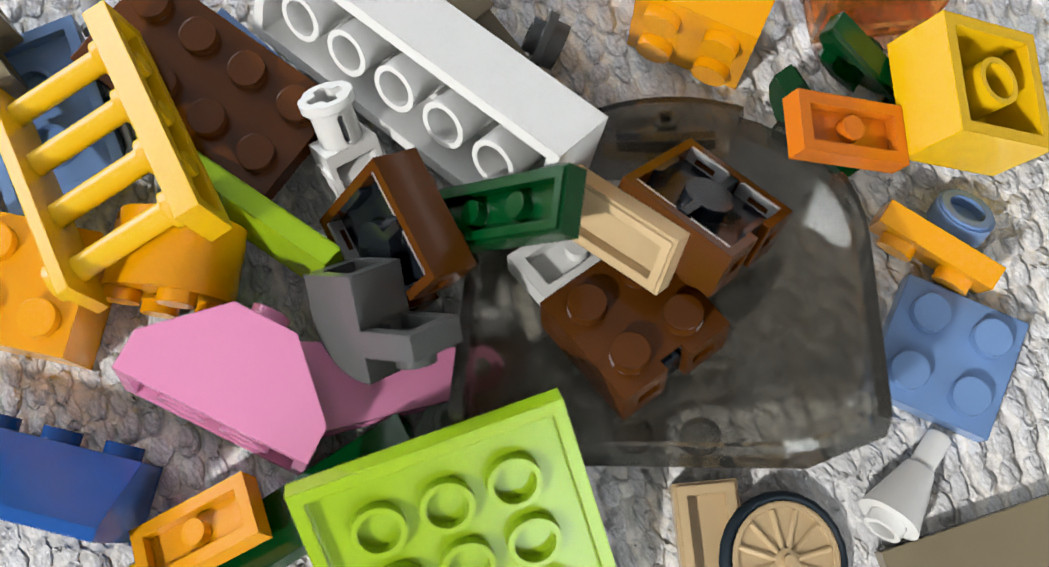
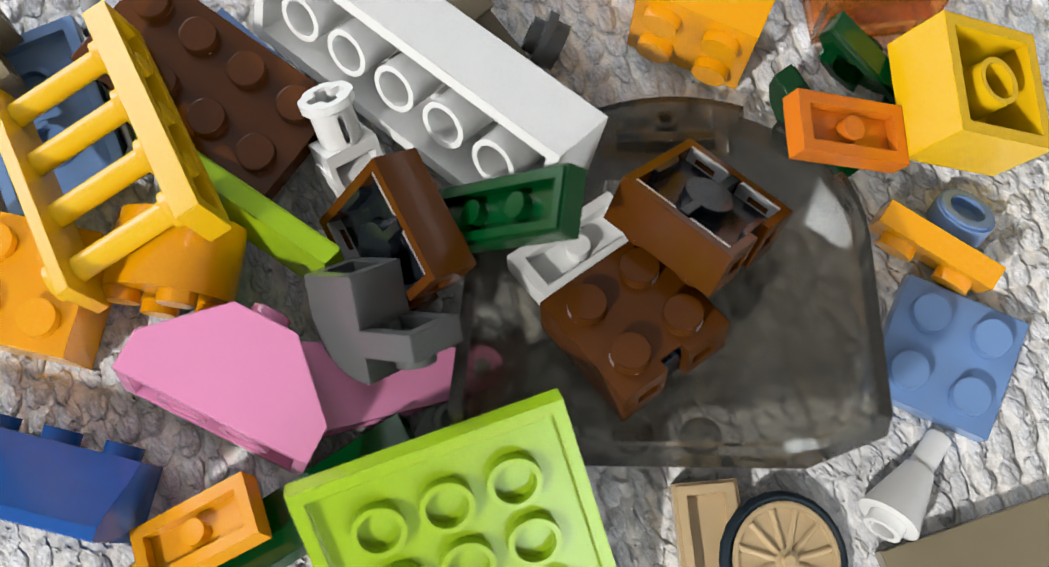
tan tile [572,164,691,296] -> none

